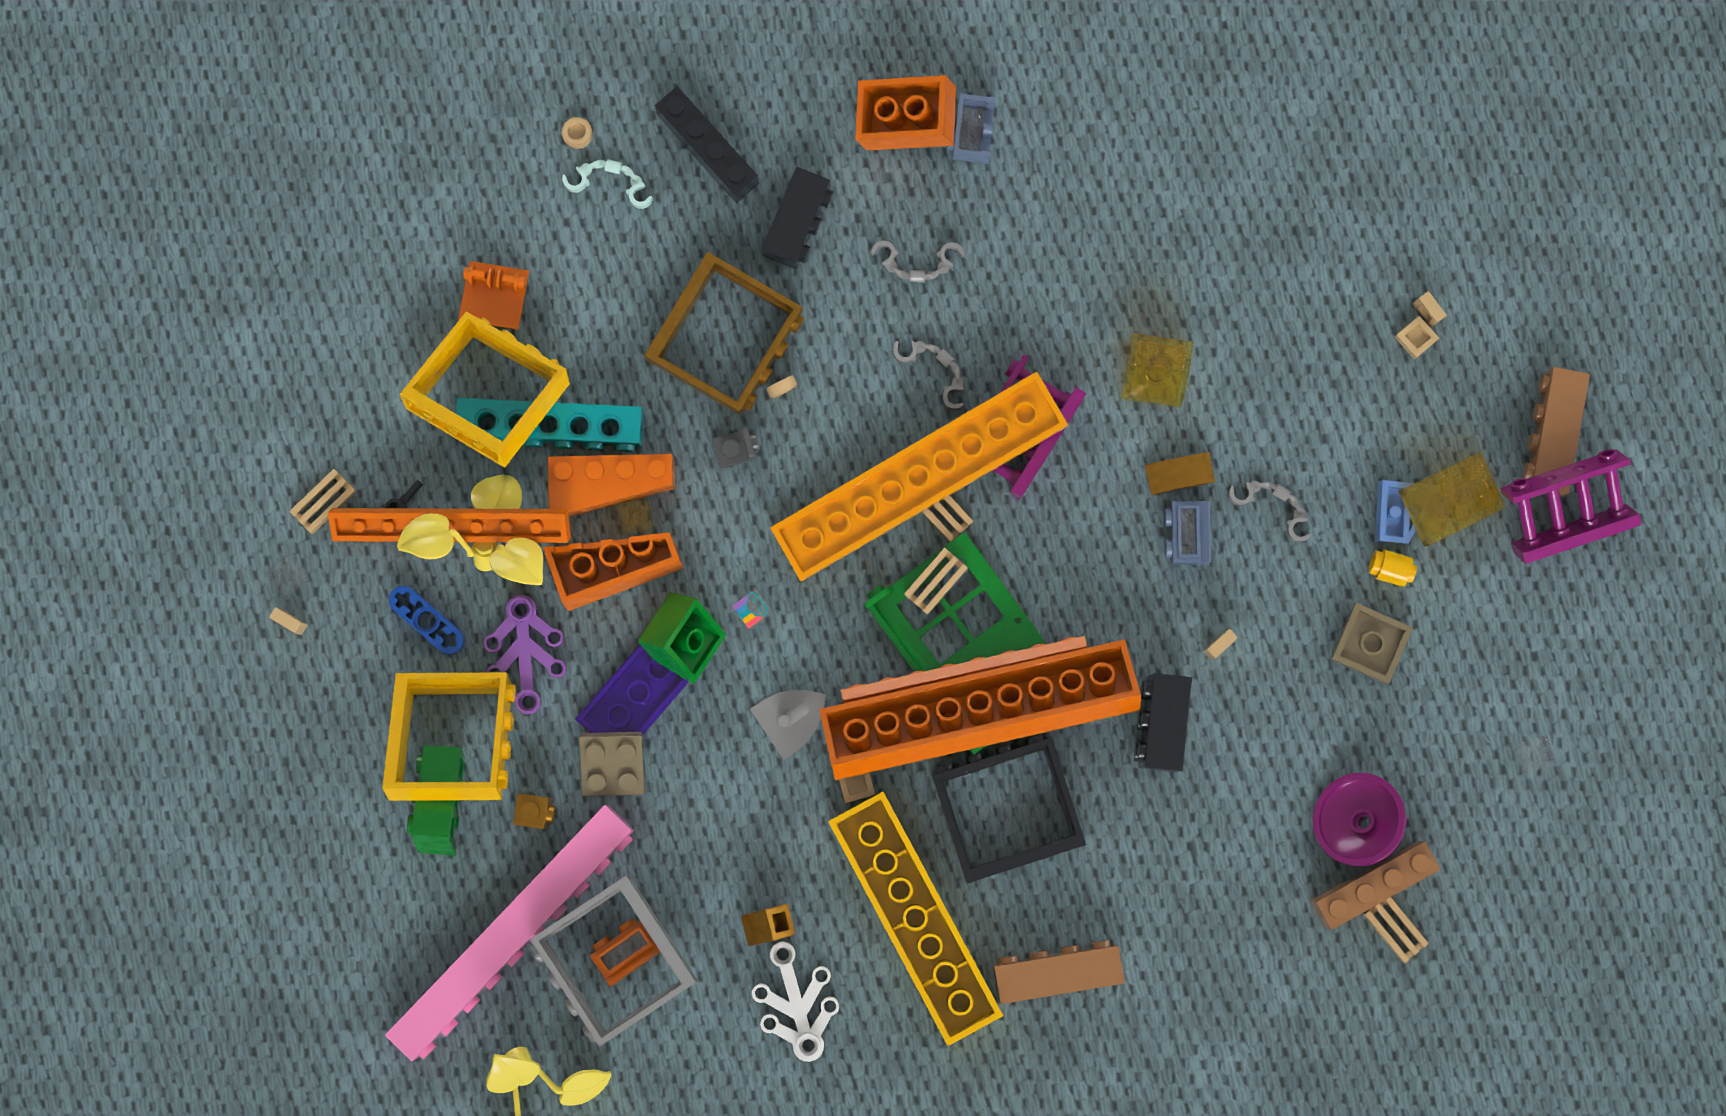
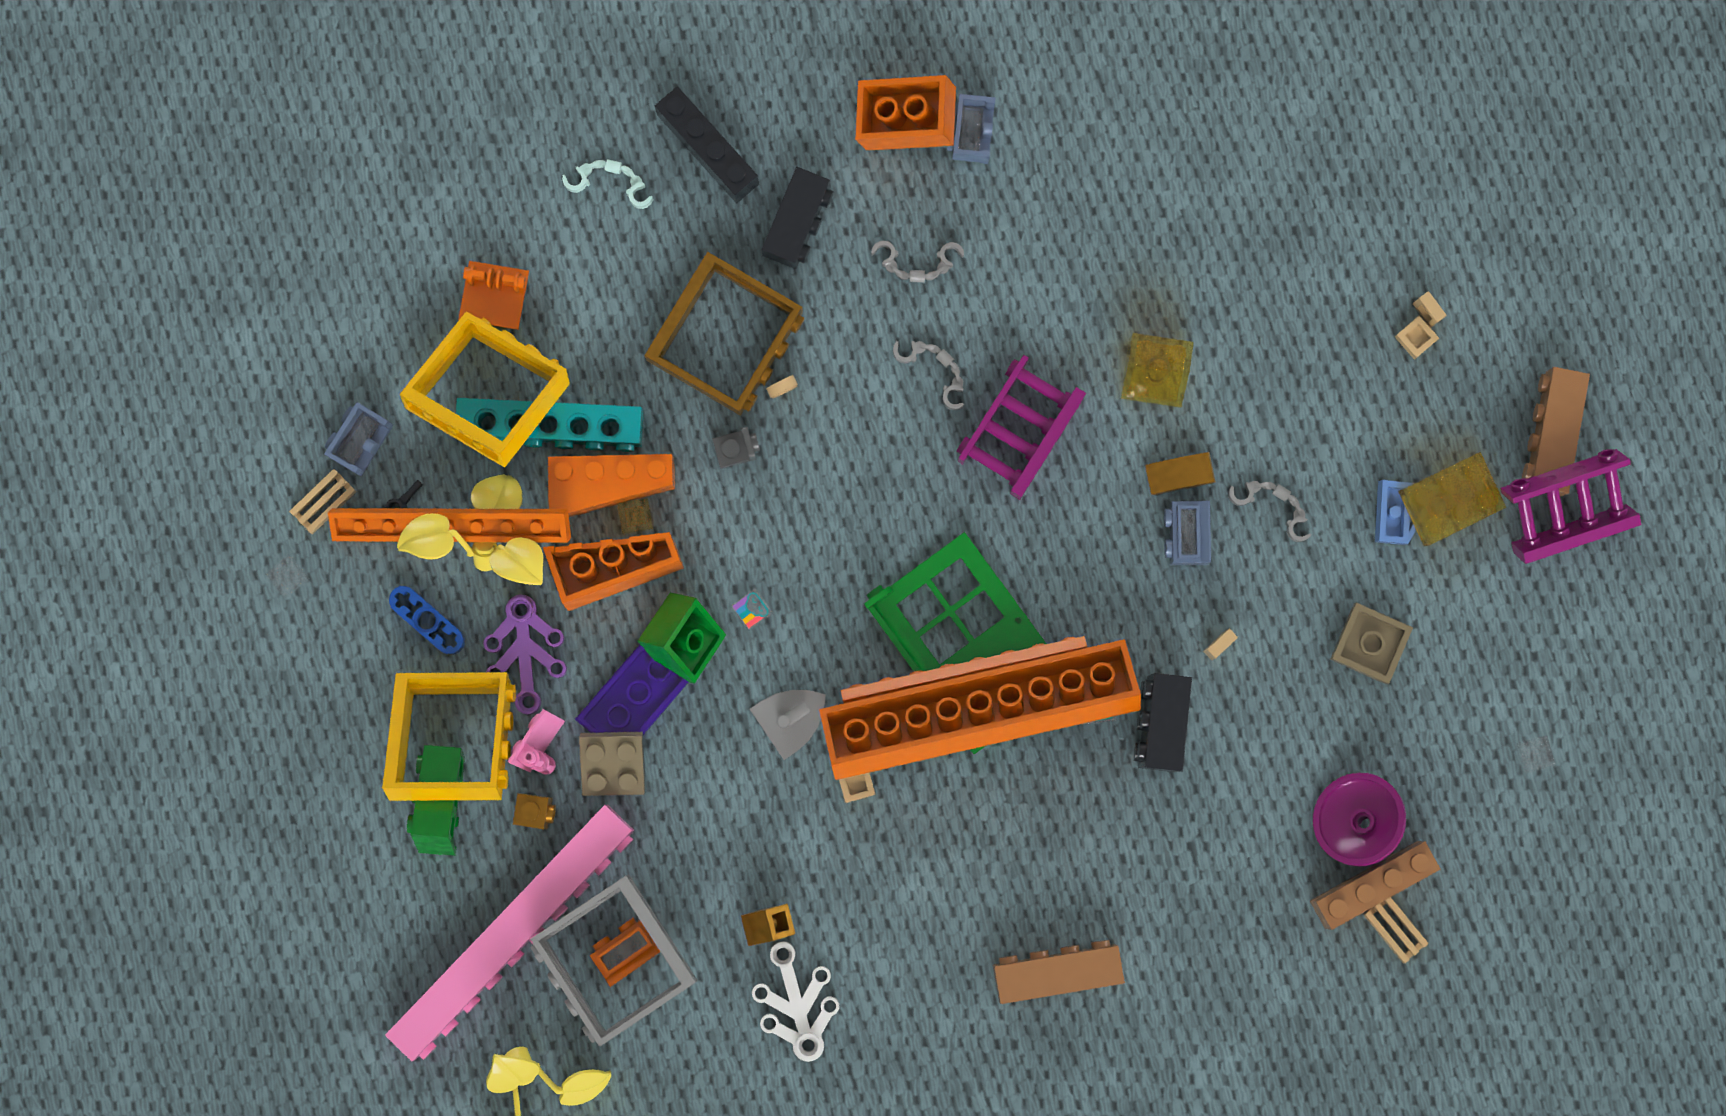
tan tile [269,607,308,635] -> none
tan tile [562,117,593,149] -> none
light orange plate [770,372,1069,581] -> none
yellow brick [828,792,1003,1046] -> none
tan tile [904,548,968,615] -> none
tan tile [922,496,973,542] -> none
black window [932,734,1086,884] -> none
yellow brick [1368,549,1417,587] -> none
none -> sand blue window [324,402,393,477]
none -> bright pink hinge [507,709,565,775]

